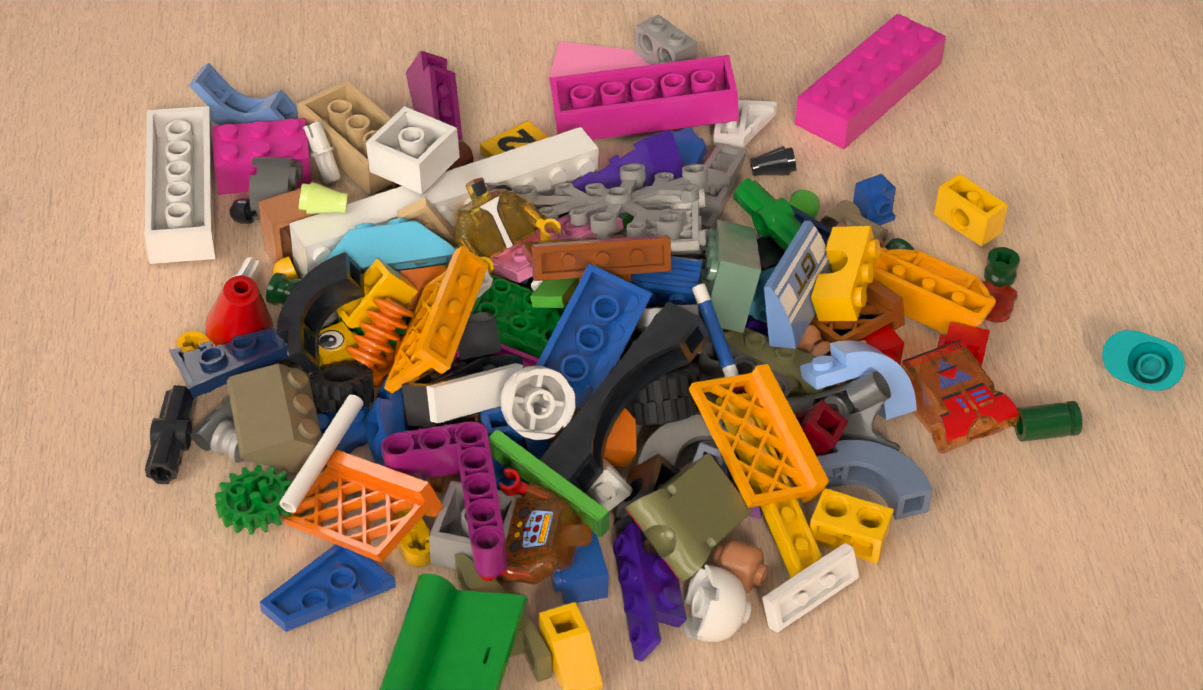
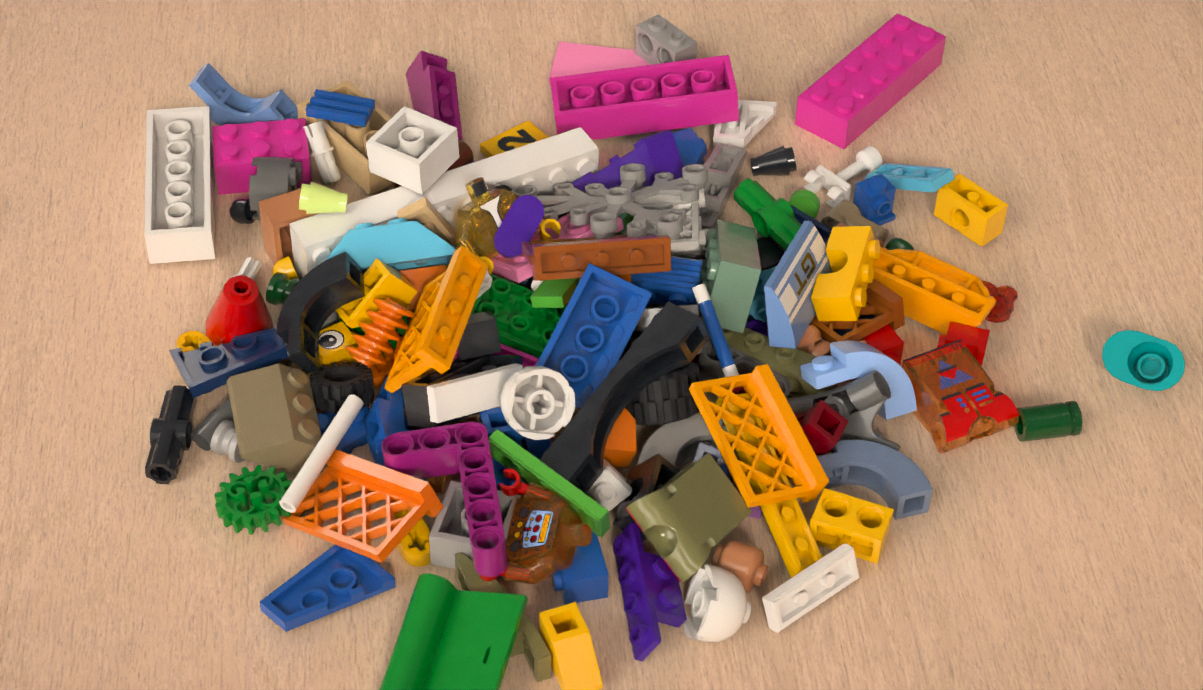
dark green wheel [984,247,1020,288] -> none
none -> blue tile [306,89,375,127]
none -> dark purple tile [494,195,544,259]
none -> white bar [804,146,882,208]
none -> medium azure tile [865,163,955,192]

